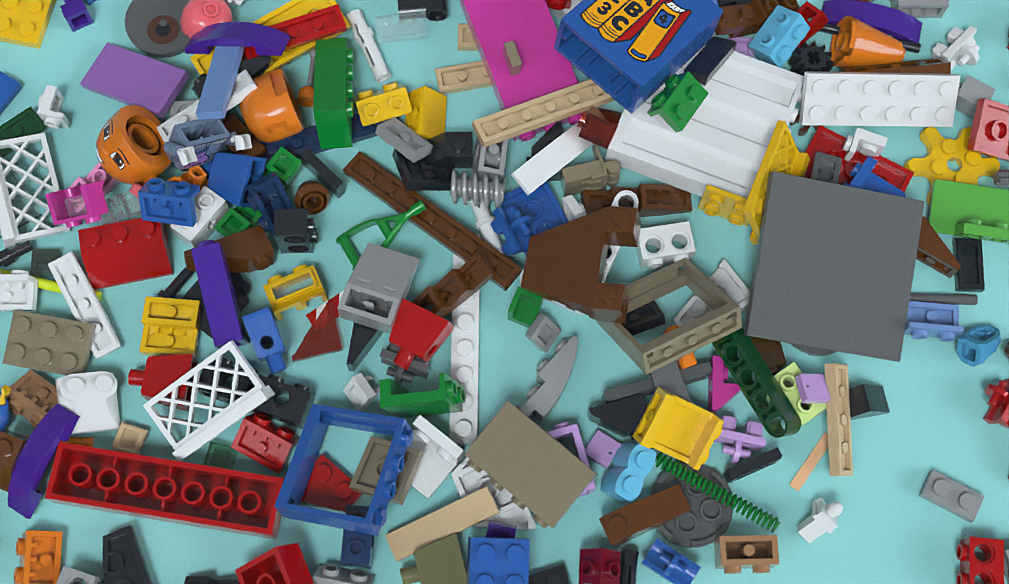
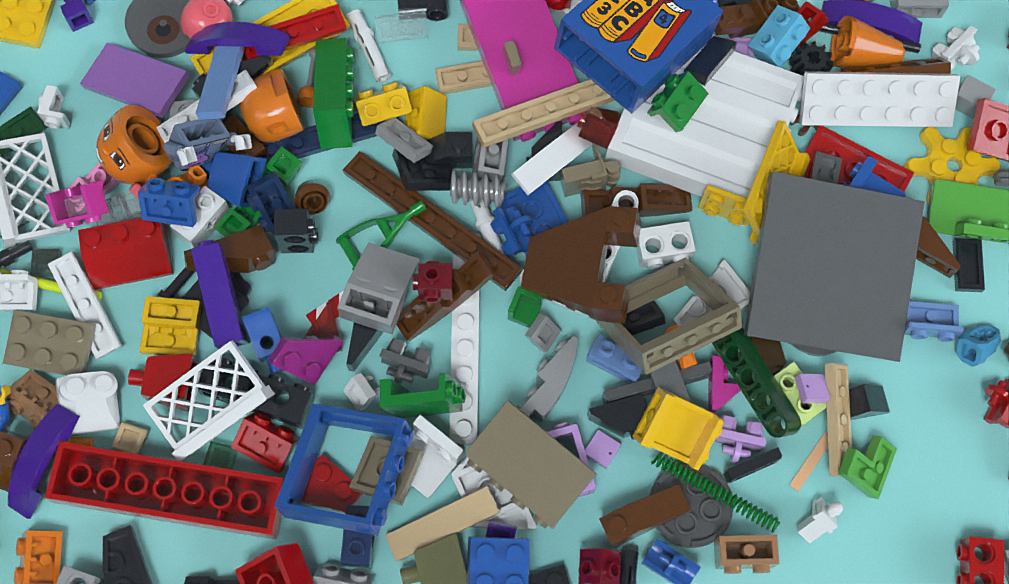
yellow window [263,264,328,321] -> none
black tile [300,149,345,199] -> none
red torso [389,298,454,370] -> none
white plate [562,194,586,222] -> none
medium azure brick [600,442,656,502] -> none
white bracket [842,127,888,161] -> none
dark grey bar [910,293,978,305] -> none
light grey plate [919,470,985,523] -> none
none -> magenta wing [268,335,343,385]
none -> dark red brick [413,261,453,303]
none -> medium blue bracket [586,335,642,384]
none -> bright green plate [838,435,897,499]

